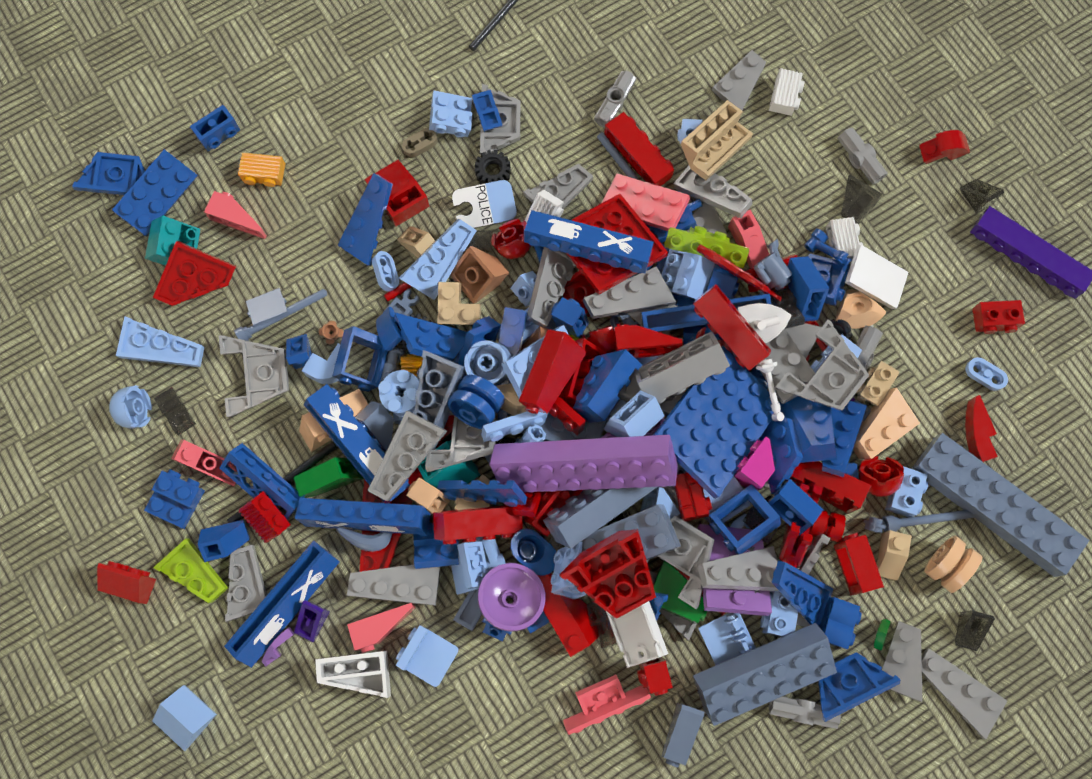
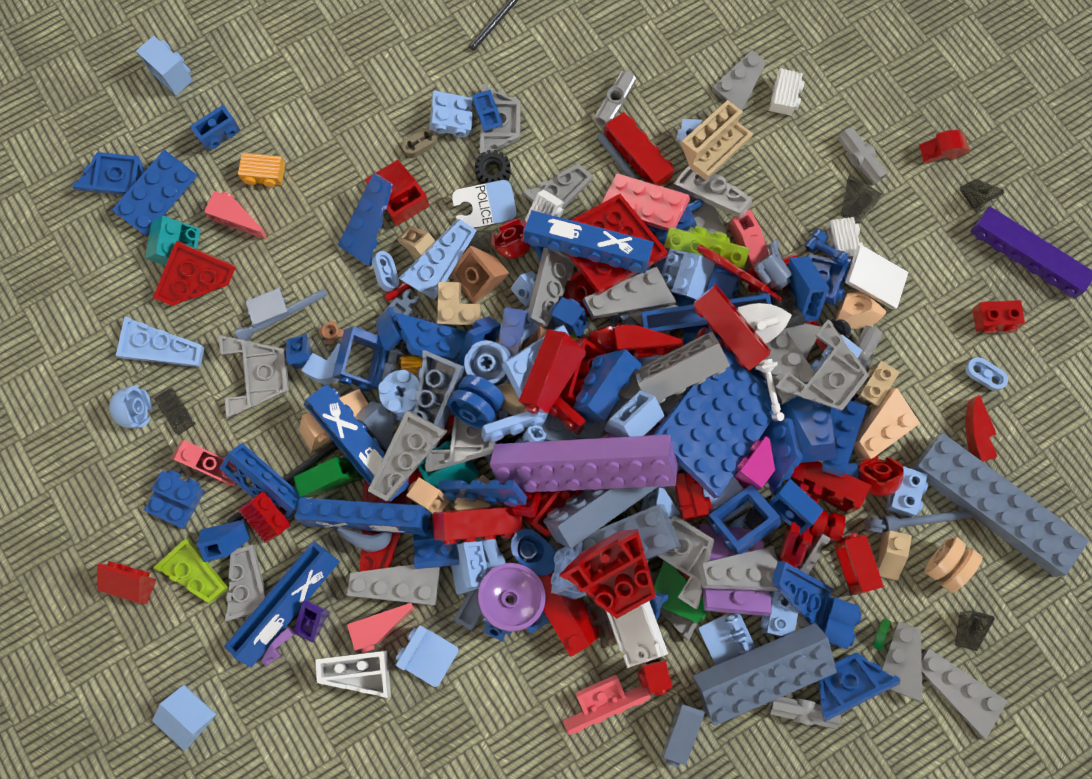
none -> light blue brick [136,36,193,95]

